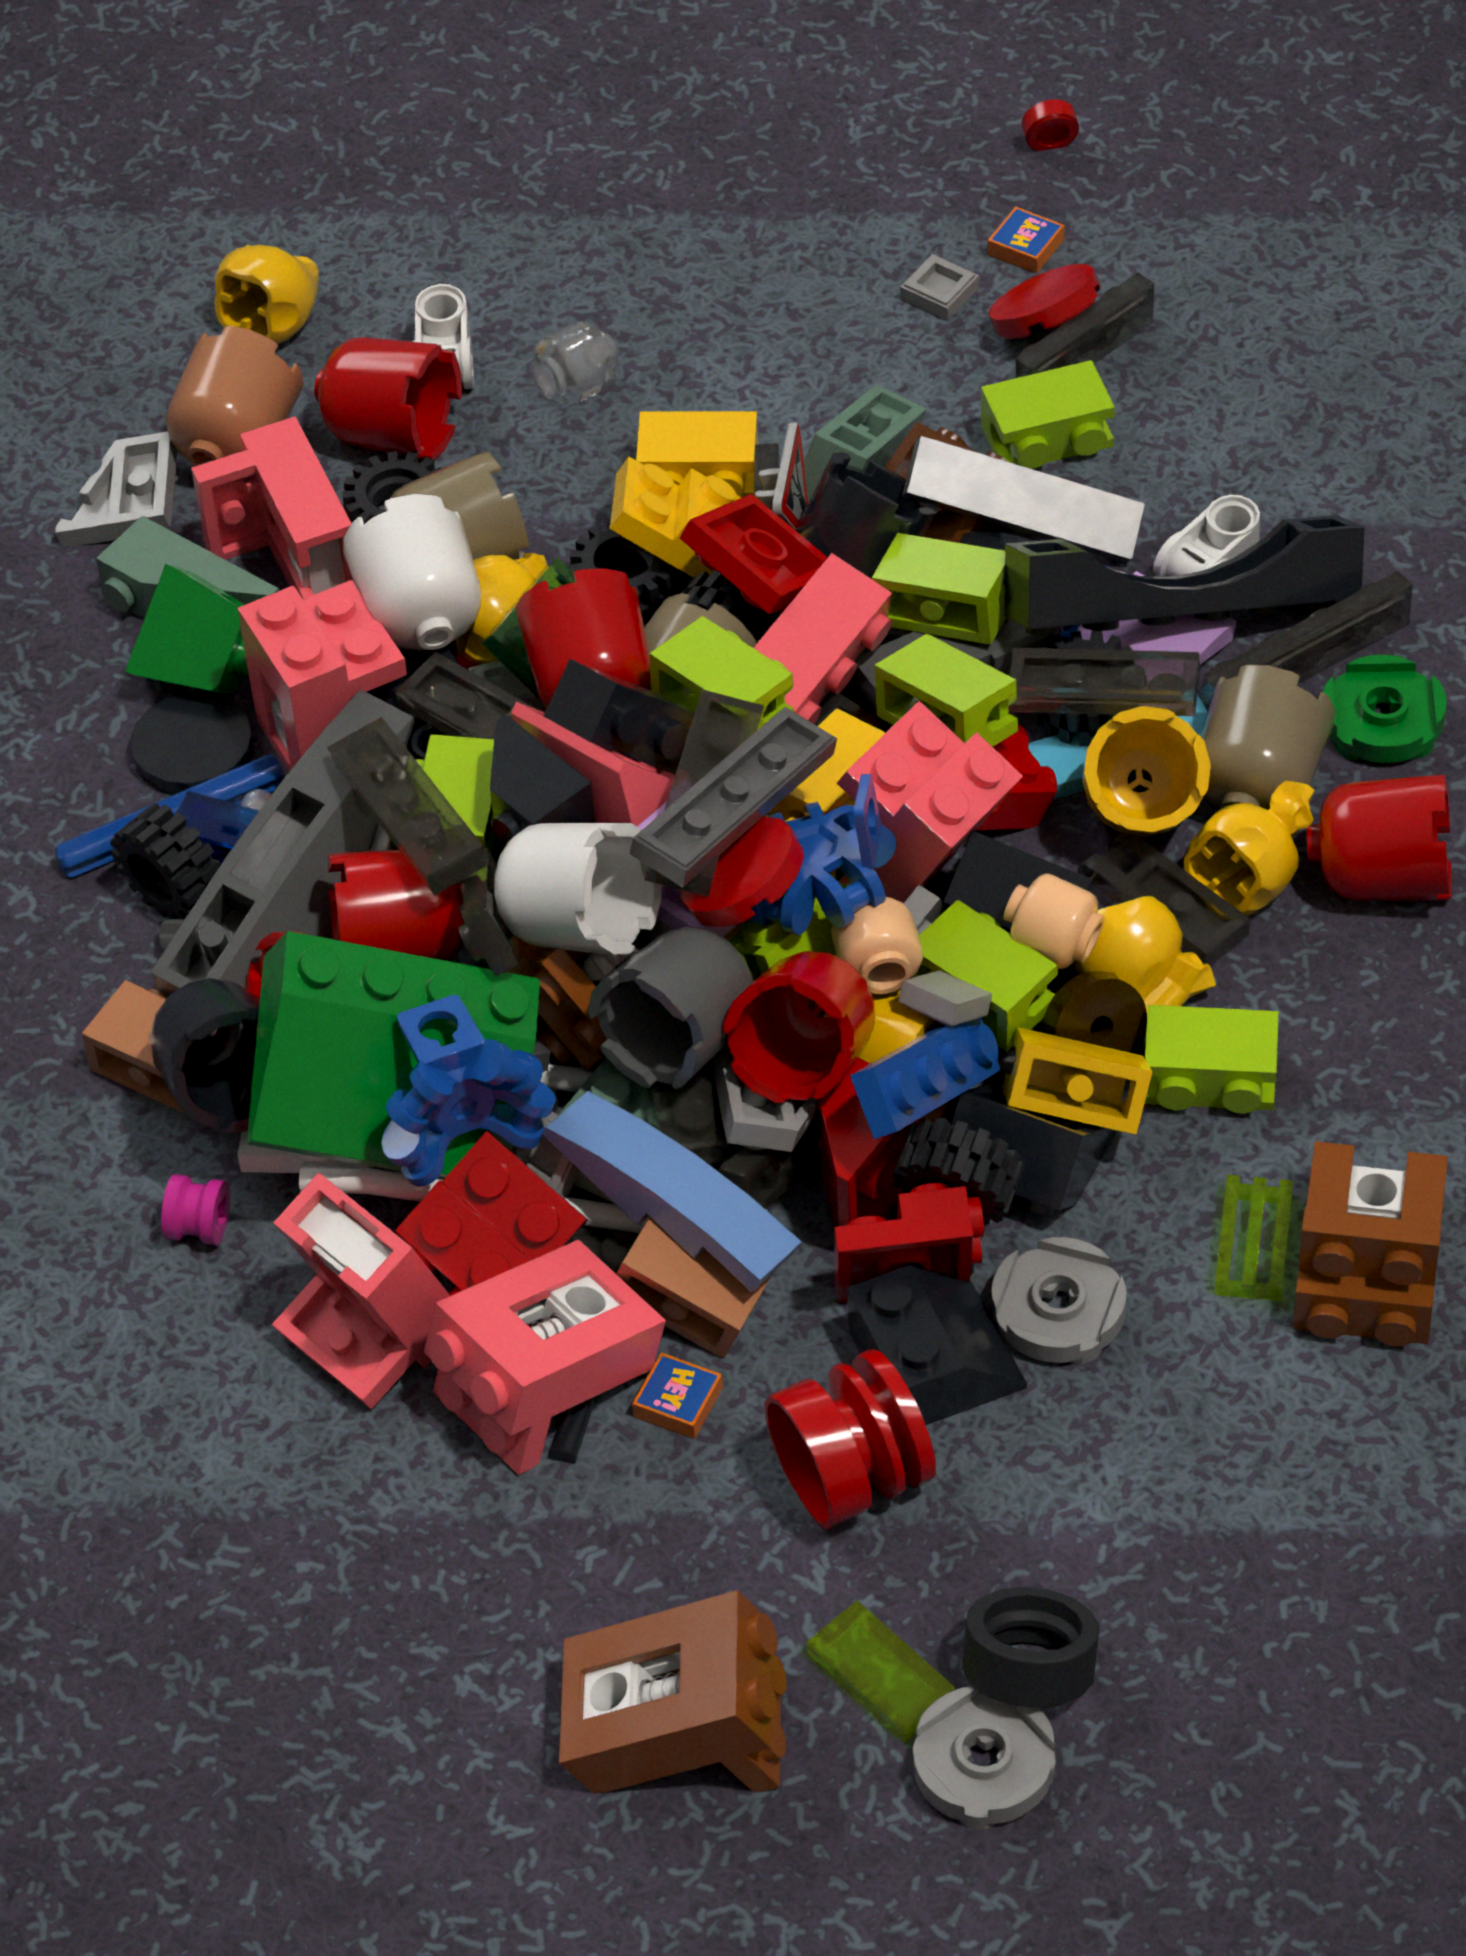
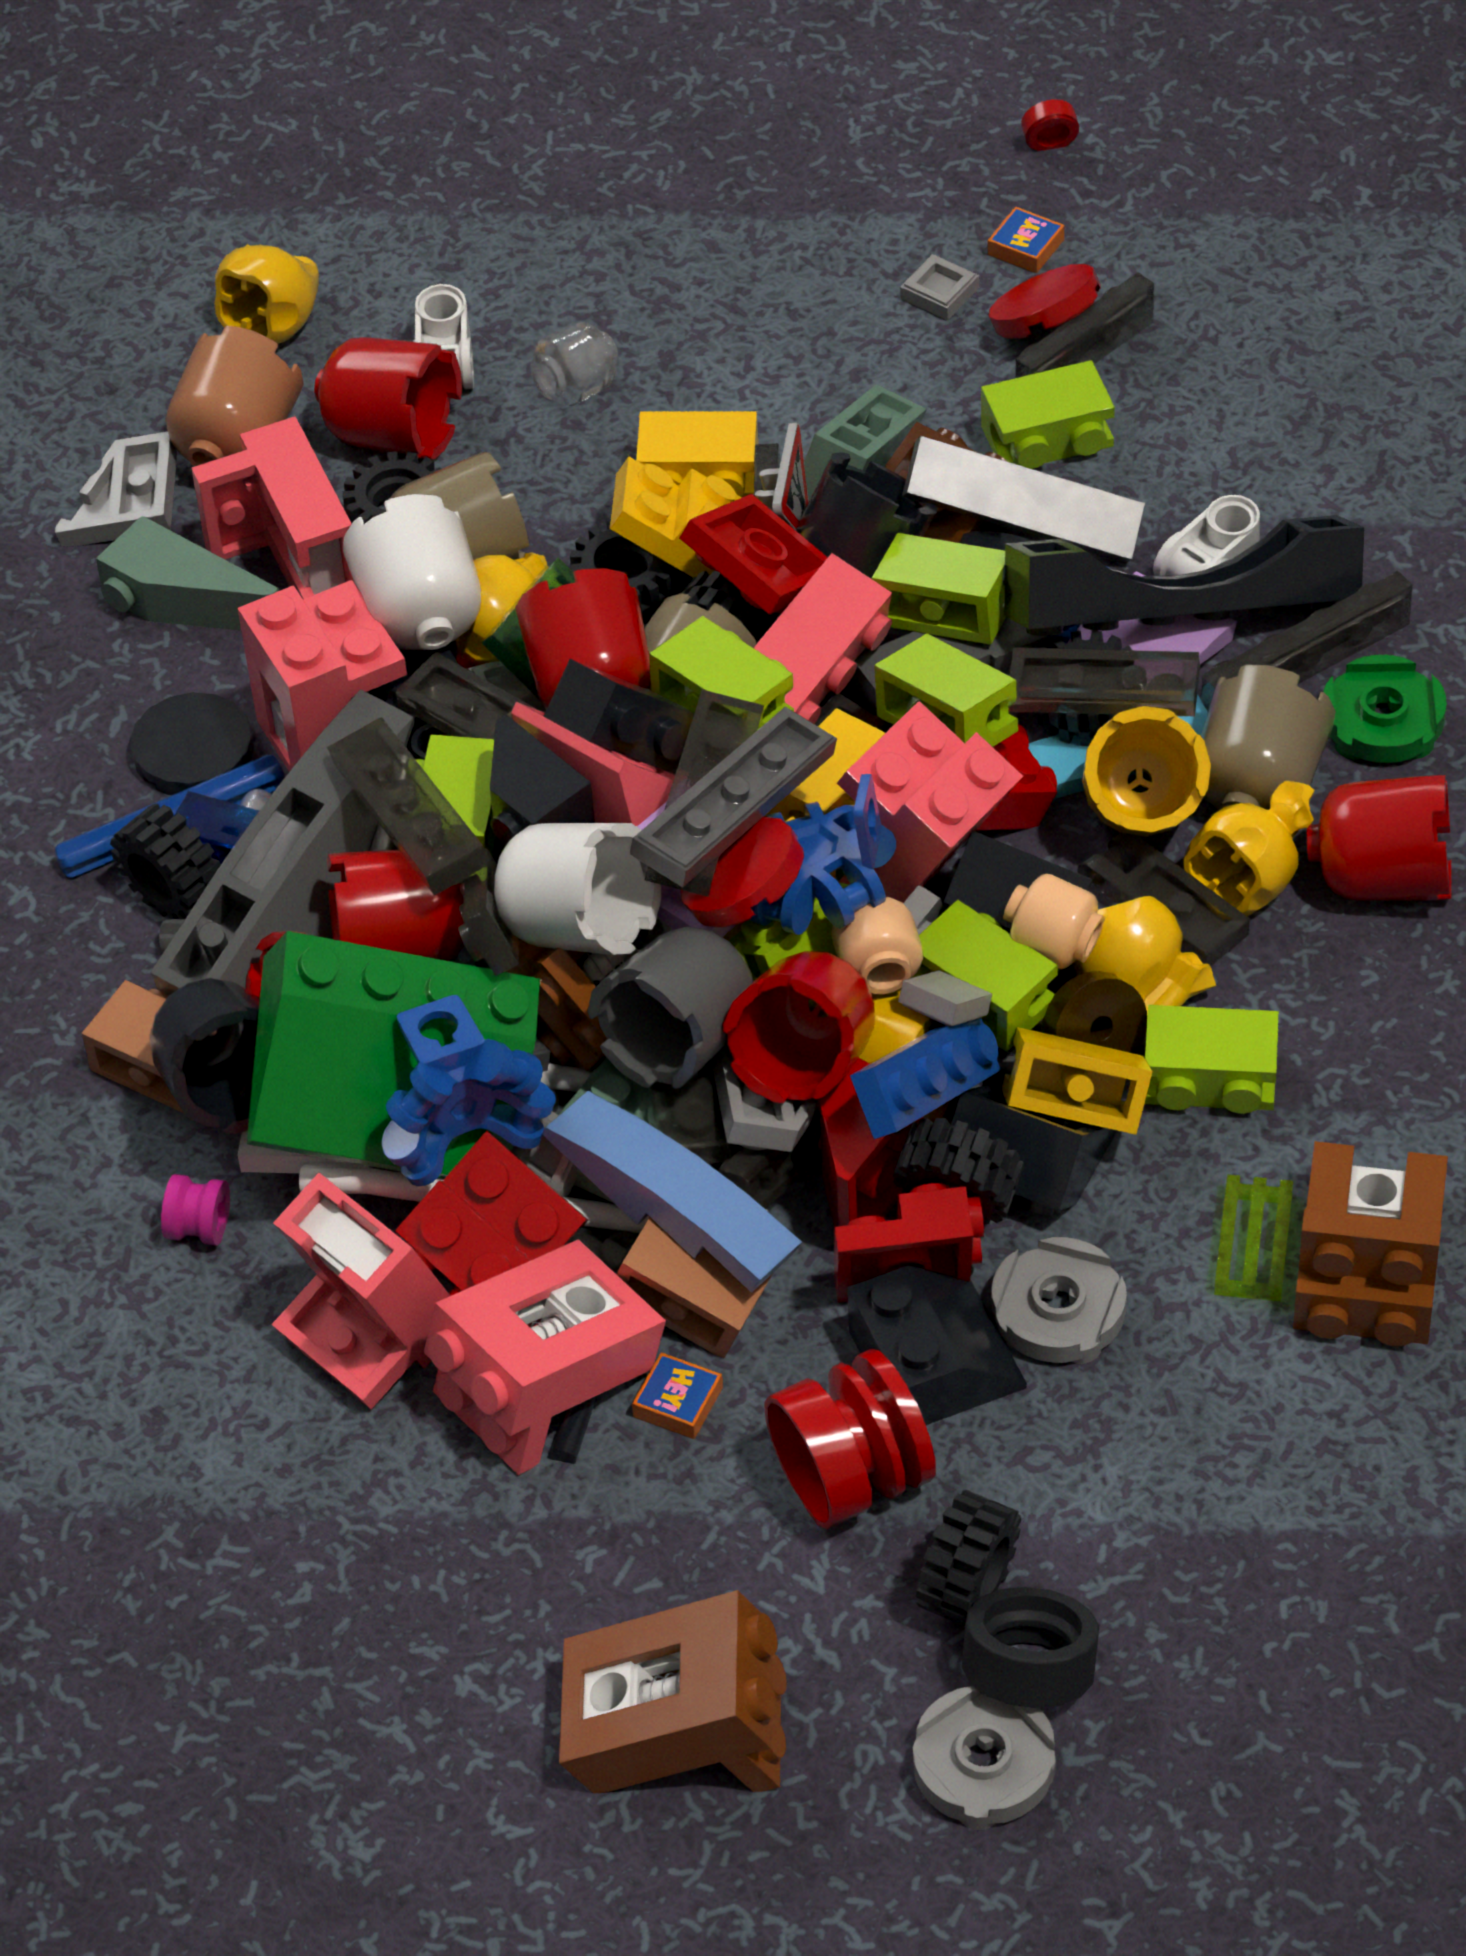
green torso [125,564,249,695] -> none
clear neon green tile [806,1600,955,1743] -> none
none -> black tyre [916,1490,1021,1626]

